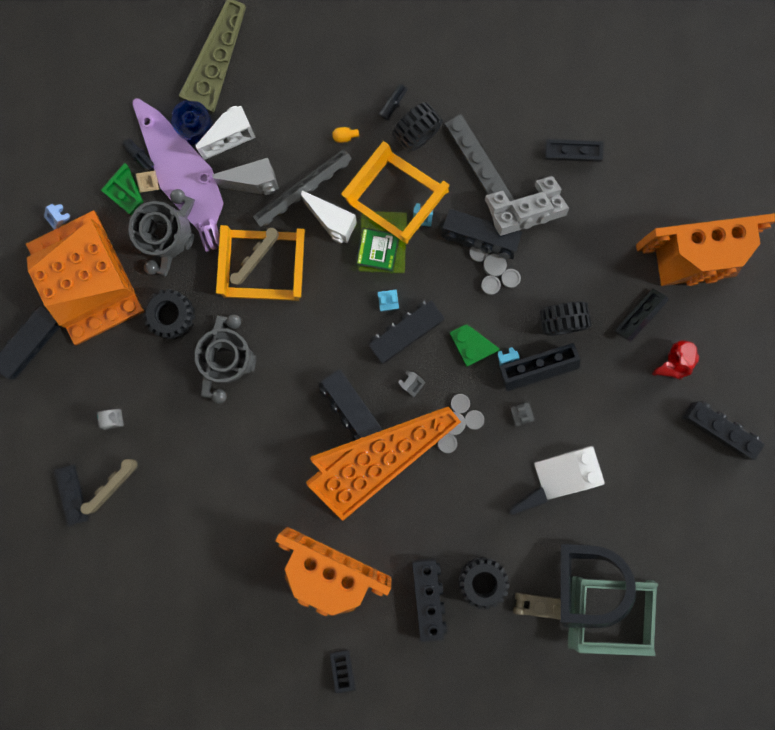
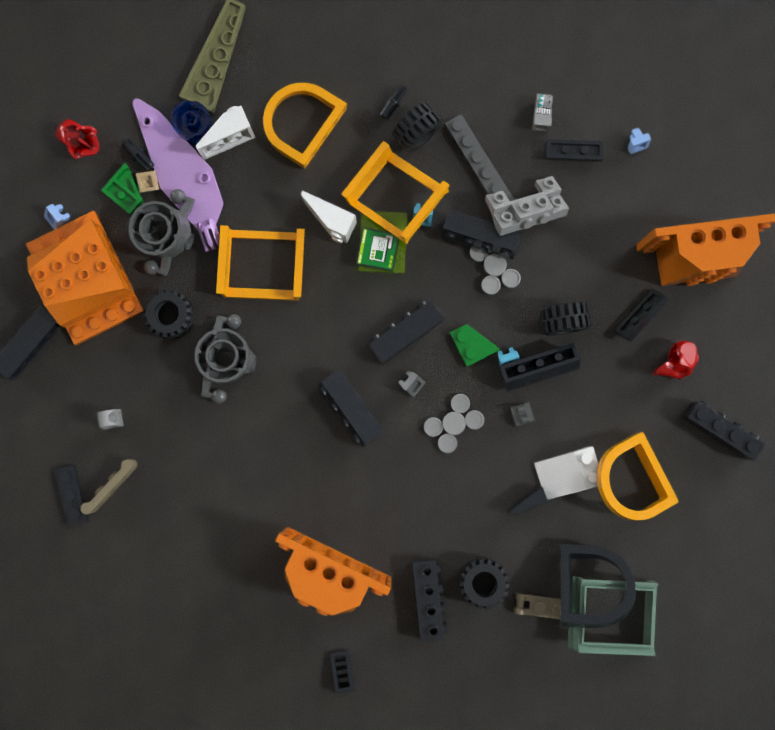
light grey slope [212,158,279,195] -> none
dark tan plate [230,228,279,285] -> none
dark grey plate [252,150,352,227] -> none
orange wing [306,407,461,521] -> none
light orange cylinder [332,127,359,143] -> none
medium azure tile [378,290,399,312] -> none
none -> red head [55,119,100,160]
none -> light orange window [263,83,347,170]
none -> light grey leg [532,94,553,132]
none -> light orange window [597,432,679,521]
none -> light blue tile [628,128,651,154]

